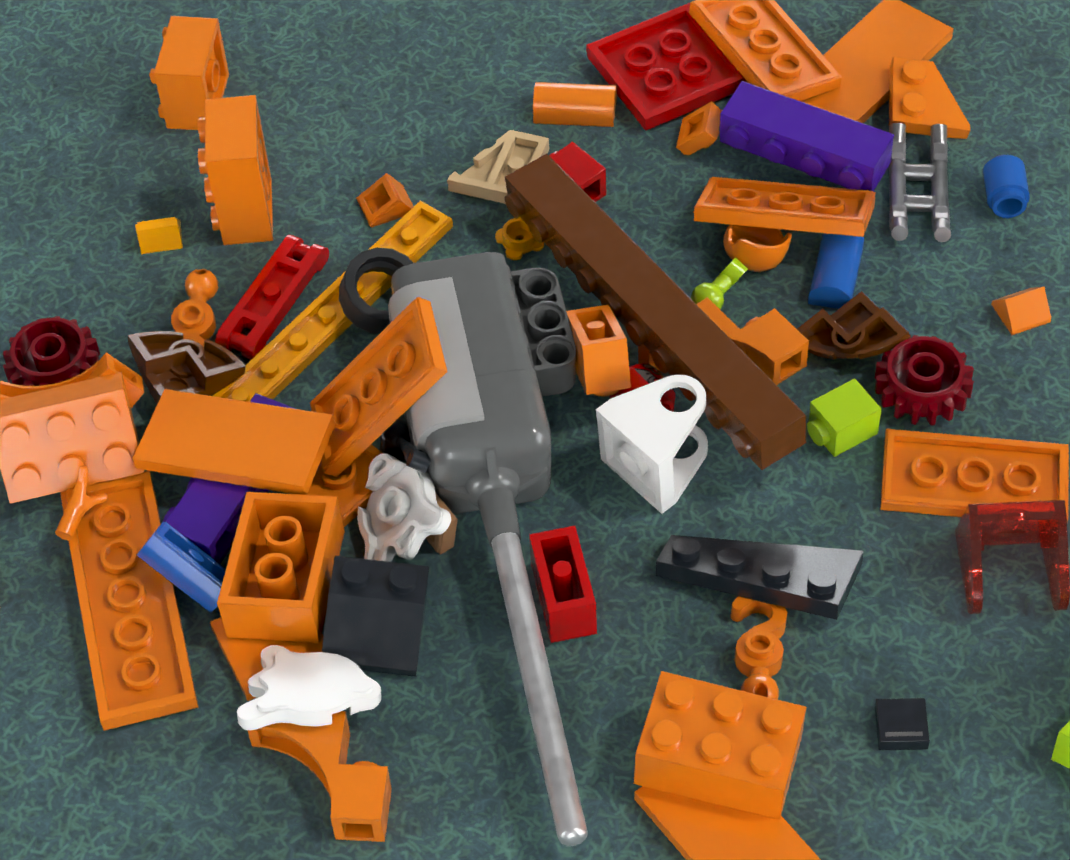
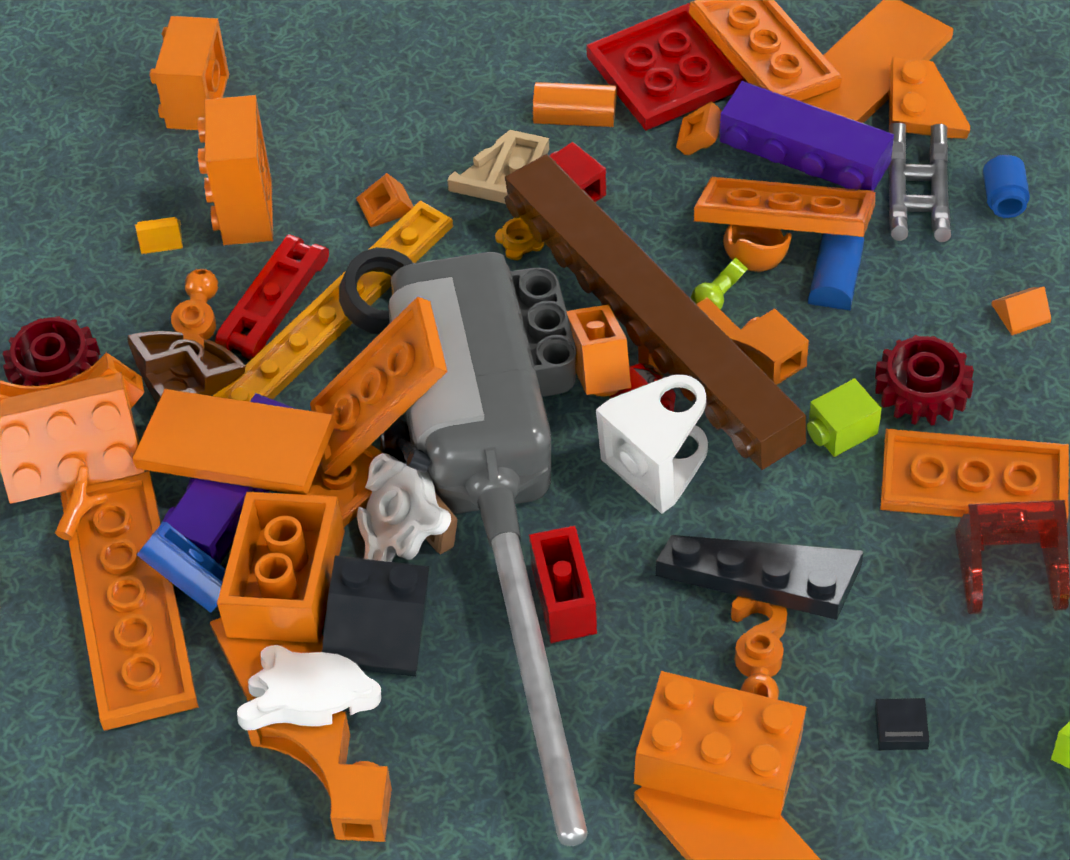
reddish brown brick [797,291,911,360] -> none

